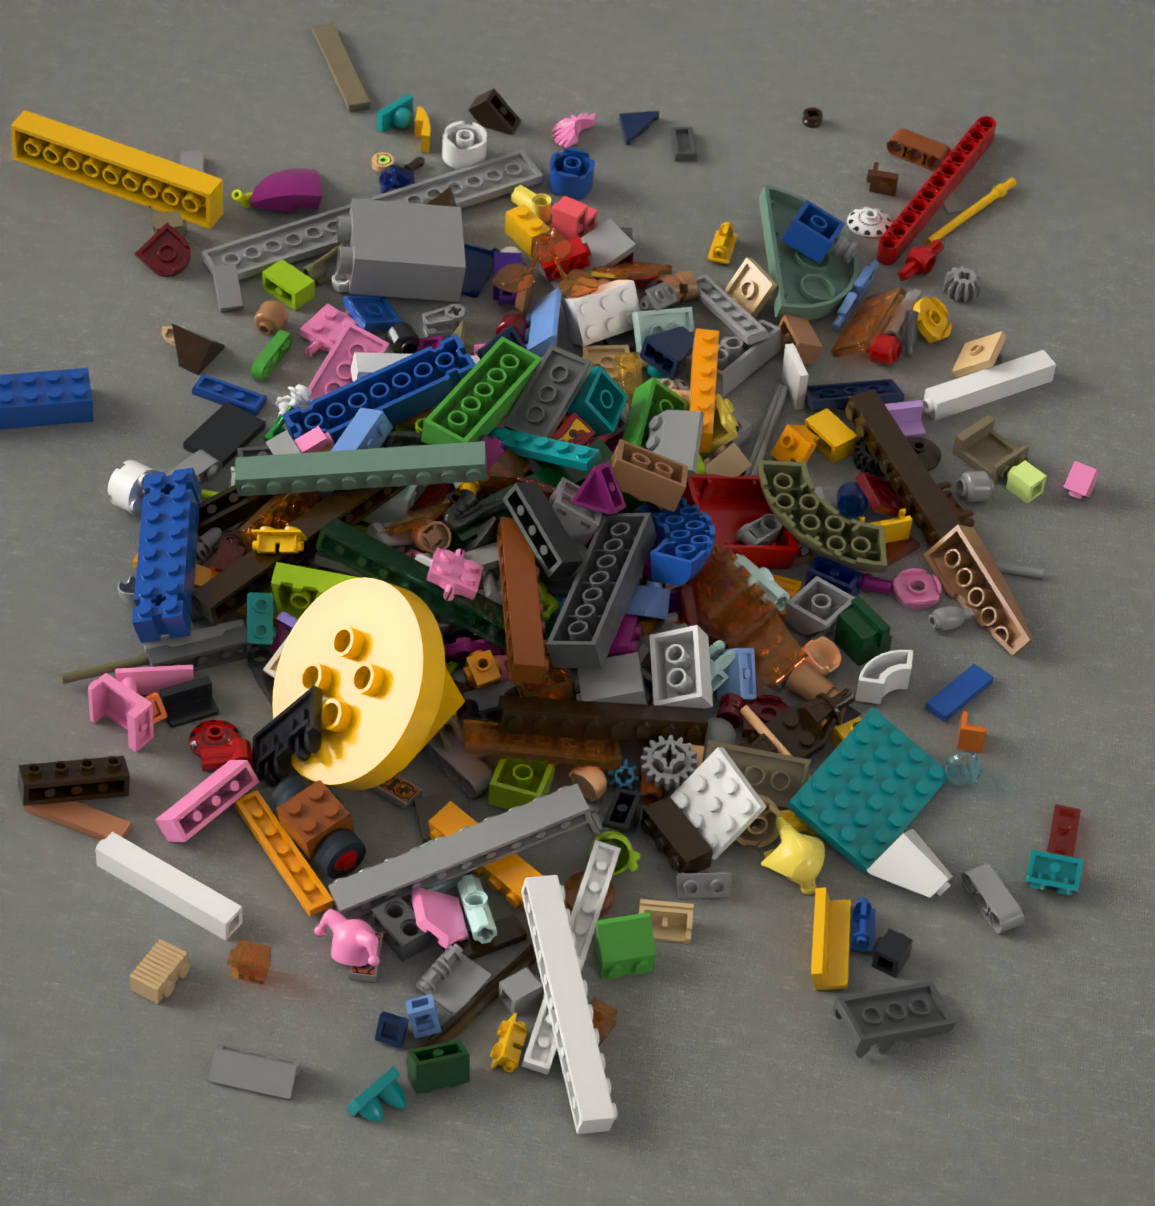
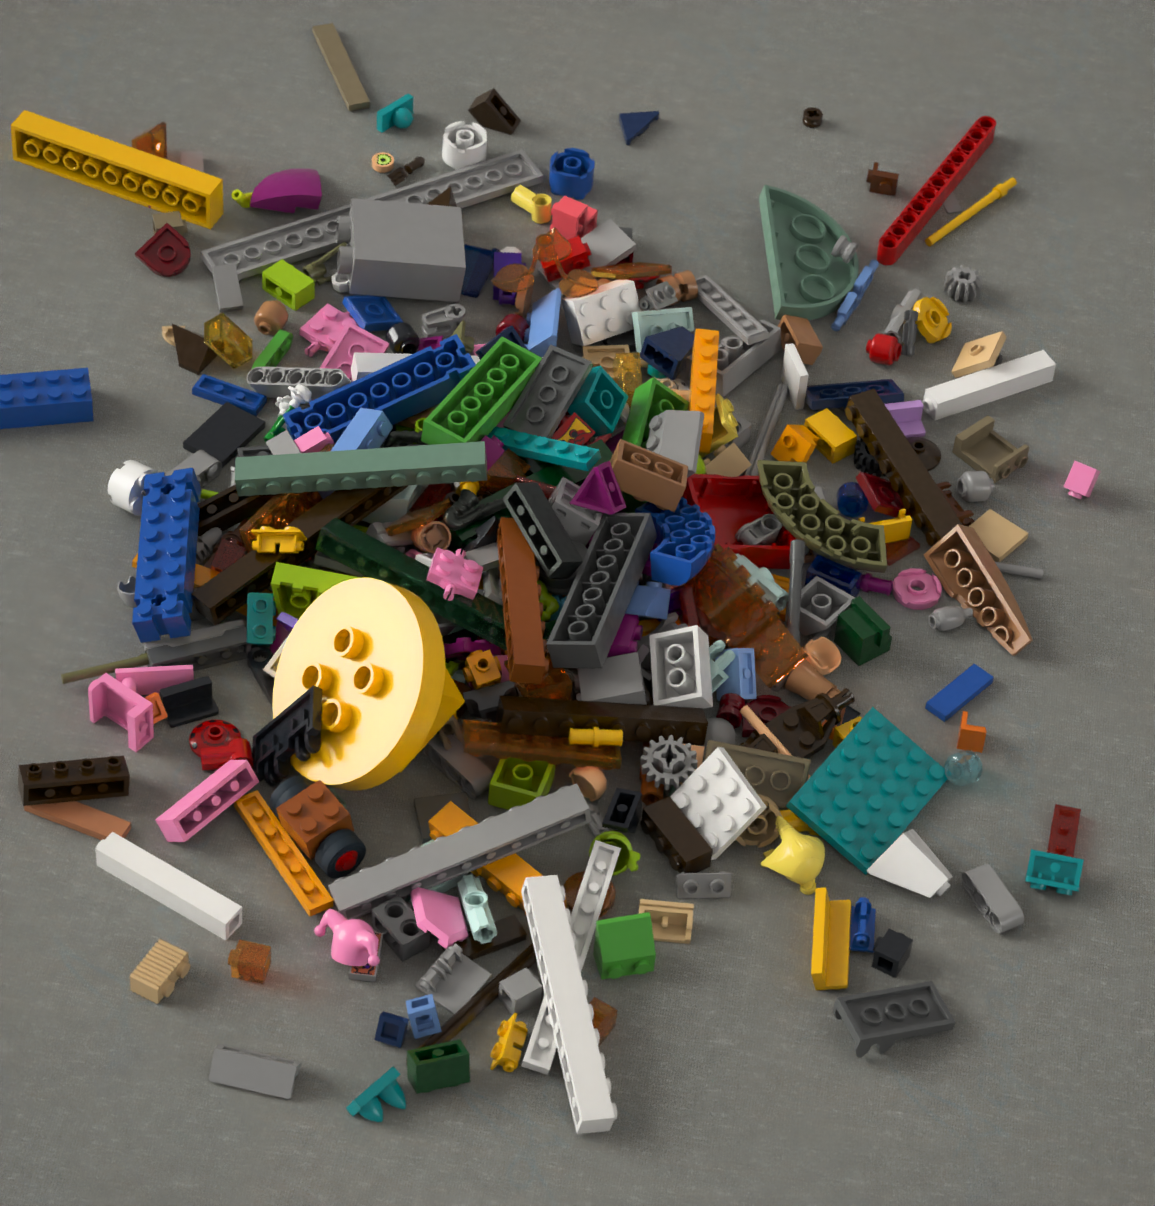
tile [370,774,422,810] -> none
clear blue bracket [379,164,415,194] -> none
yellow slope [414,106,430,153] -> none
yellow brick [505,204,550,257] -> none
bright pink hair [552,113,597,149] -> none
dark azure gear [605,757,639,789] -> none
dark grey tile [670,127,697,161] -> none
yellow hinge [707,222,738,265] -> none
tan plate [724,257,778,319] -> none
blue brick [781,200,845,264] -> none
clear orange plate [831,287,906,357] -> none
white dish [847,207,892,238] -> none
white brick [855,650,913,704] -> none
dark orange beam [886,128,952,172] -> none
red axle [897,239,944,281] -> none
yellowish green brick [1006,461,1047,504] -> none
none -> clear orange slope [132,122,167,159]
none -> clear yellow brick [204,312,253,369]
none -> light grey beam [246,367,351,399]
none -> yellow pin [569,726,623,748]
none -> dark grey piece [784,539,805,655]
none -> tan tile [969,509,1028,562]

